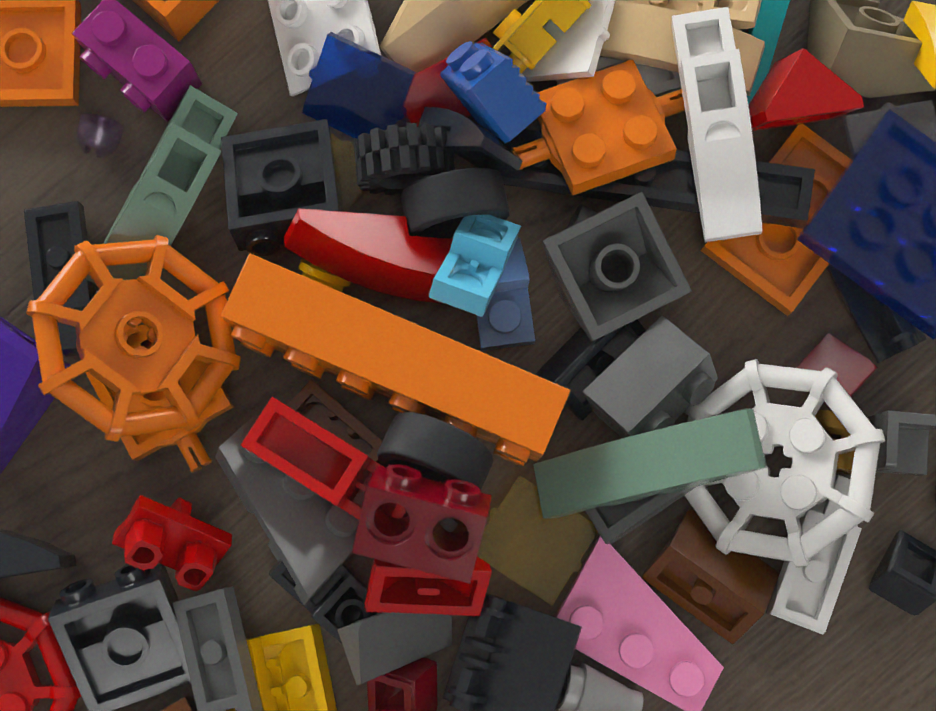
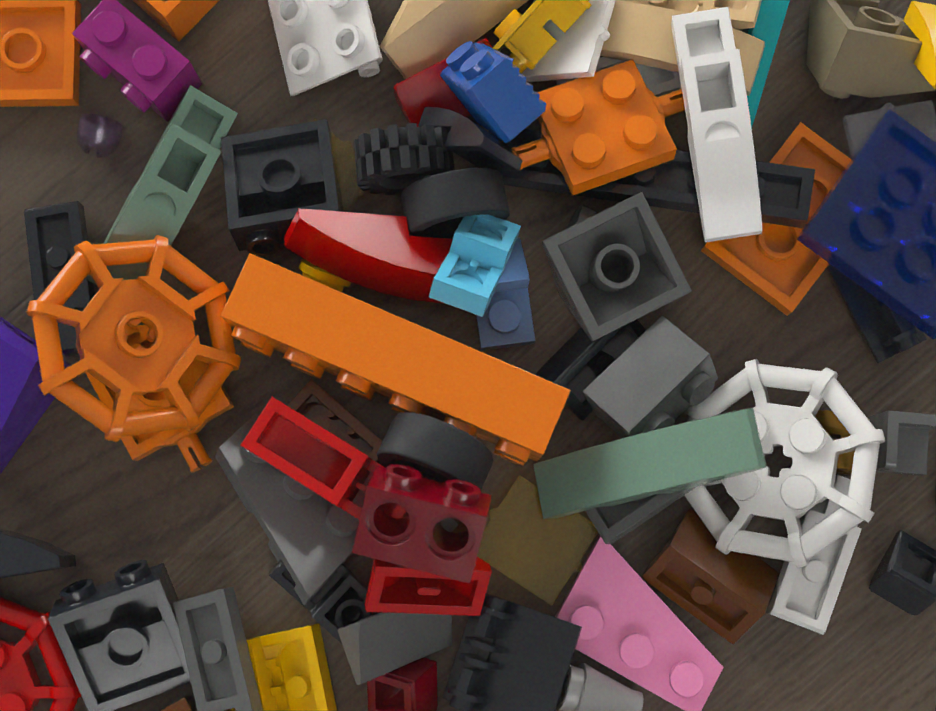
red hips [112,495,232,592] -> none
clear blue piece [301,32,417,139] -> none
red slope [748,48,864,131] -> none
dark red slope [796,333,877,410] -> none

